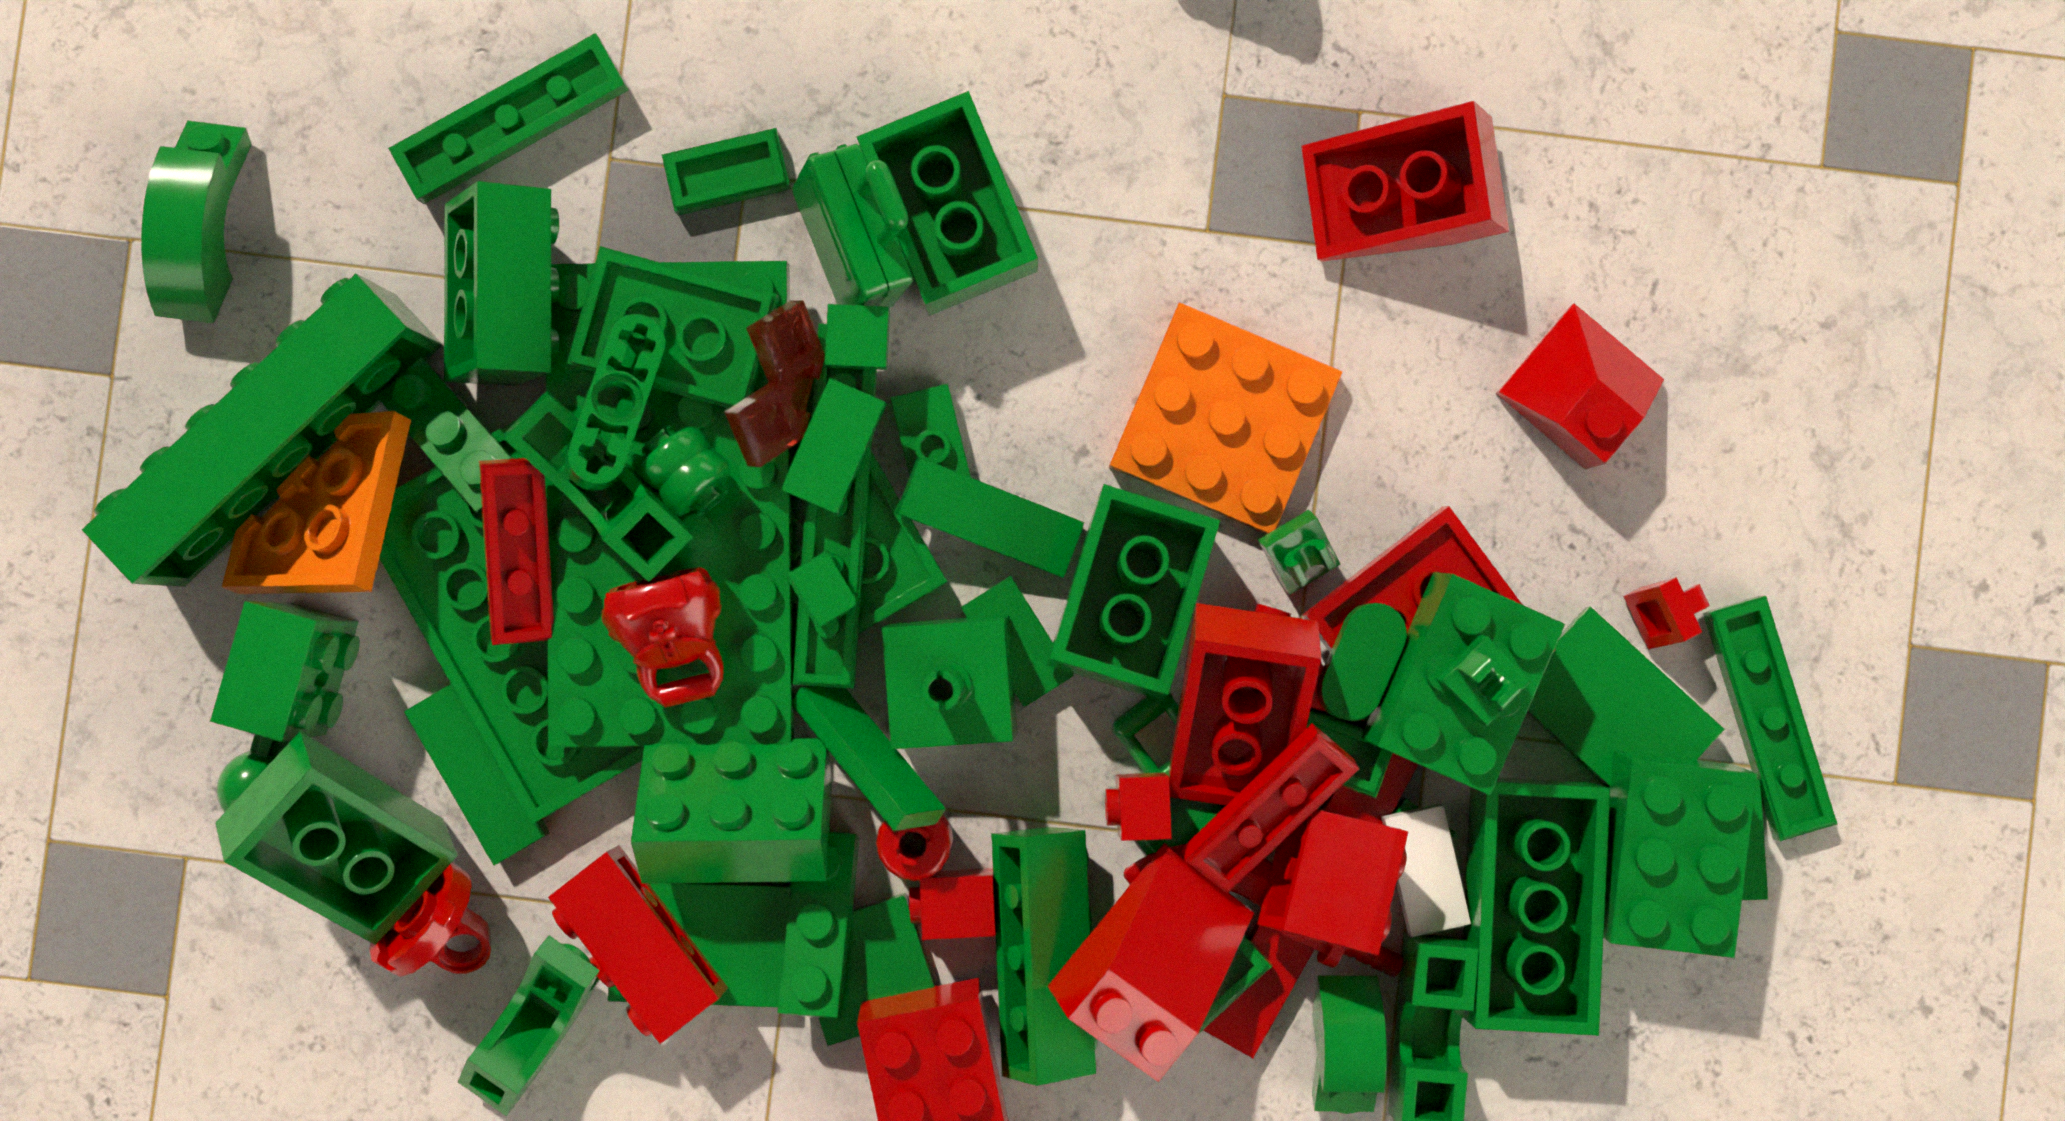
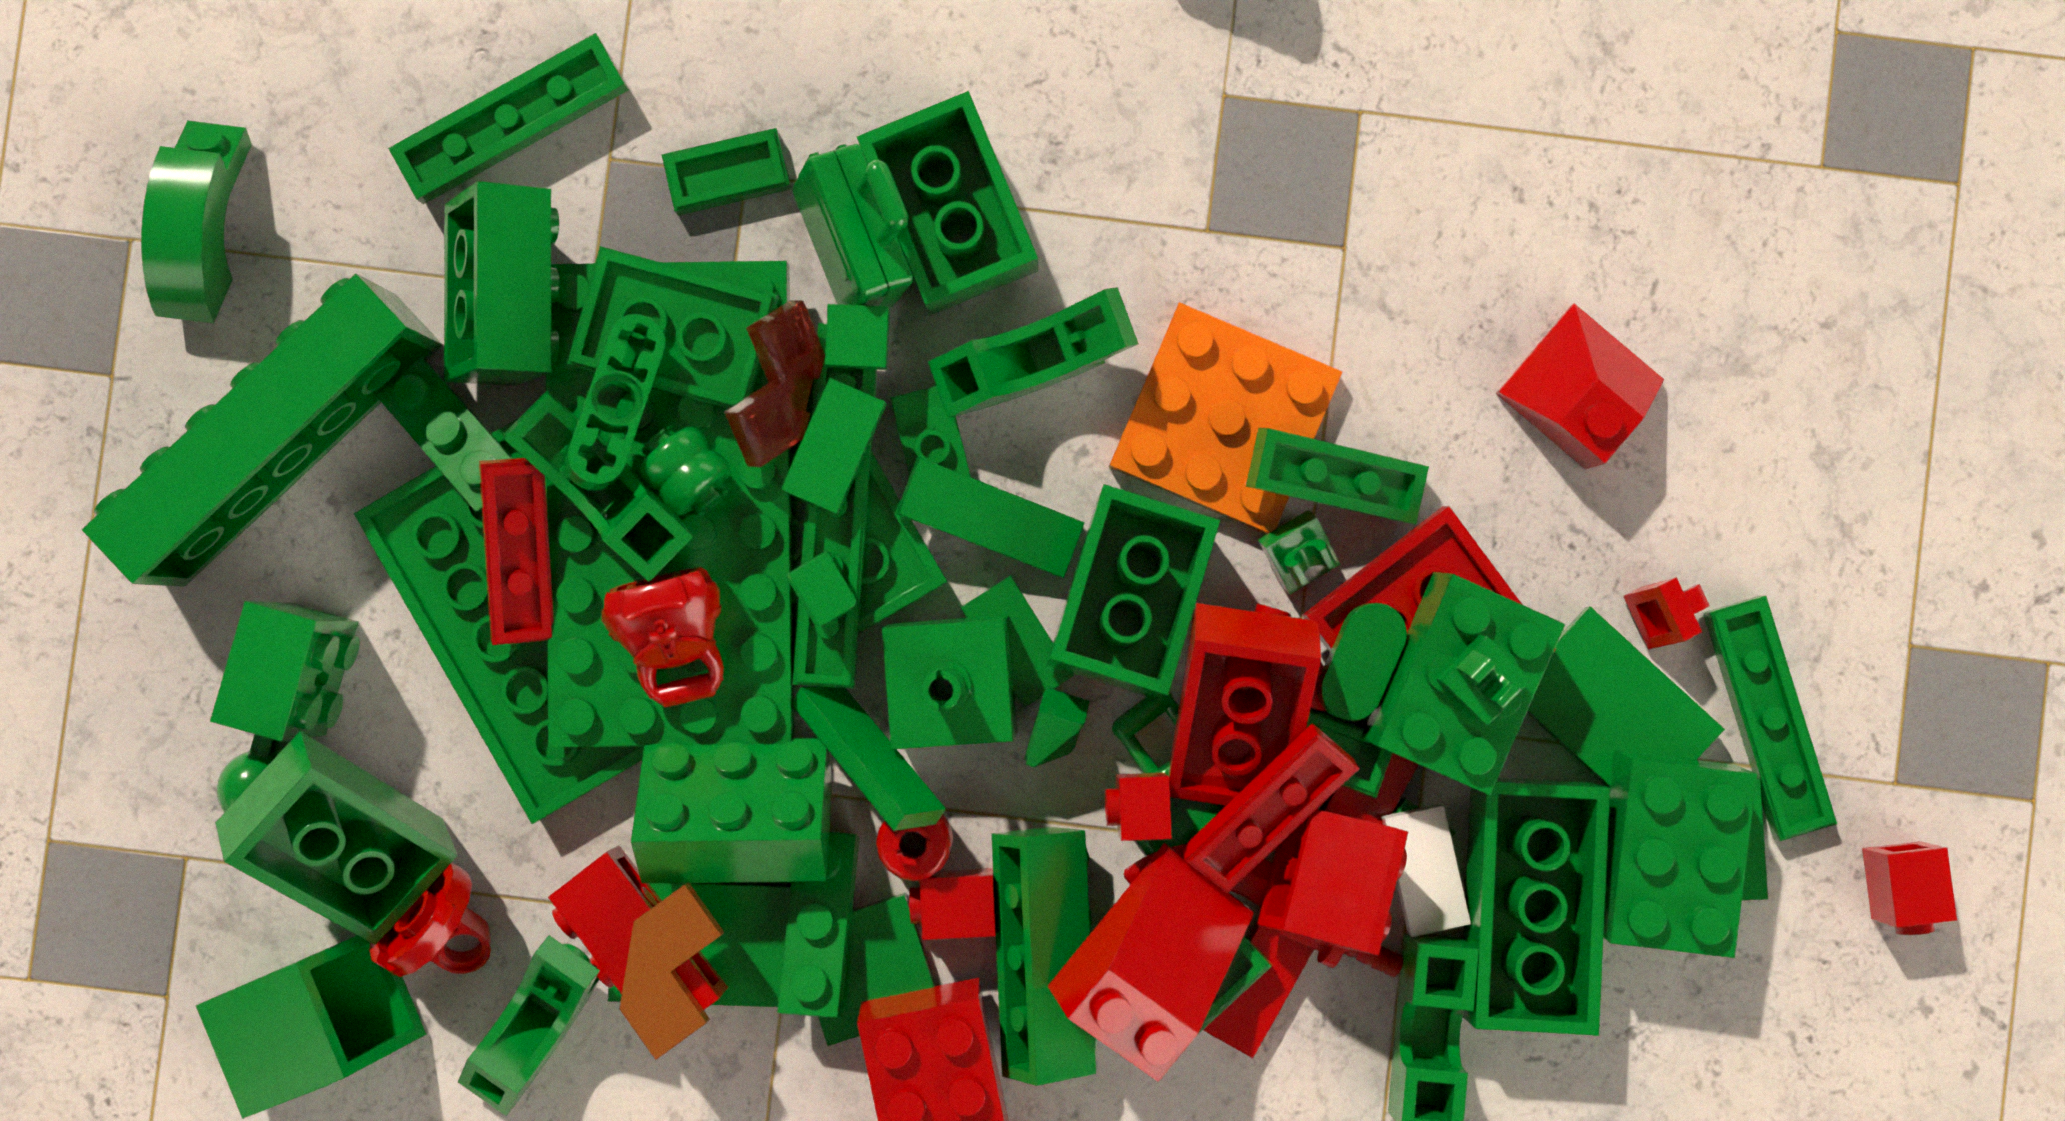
orange plate [222,411,411,594] -> none
green tile [404,684,550,866] -> none
red slope [1301,101,1509,262] -> none
green brick [1312,975,1387,1114] -> none
none -> green slope [195,935,427,1119]
none -> dark orange tile [619,882,724,1060]
none -> green arch [928,287,1139,418]
none -> green slope [1024,688,1090,767]
none -> green plate [1246,428,1429,525]
none -> red brick [1862,841,1957,935]

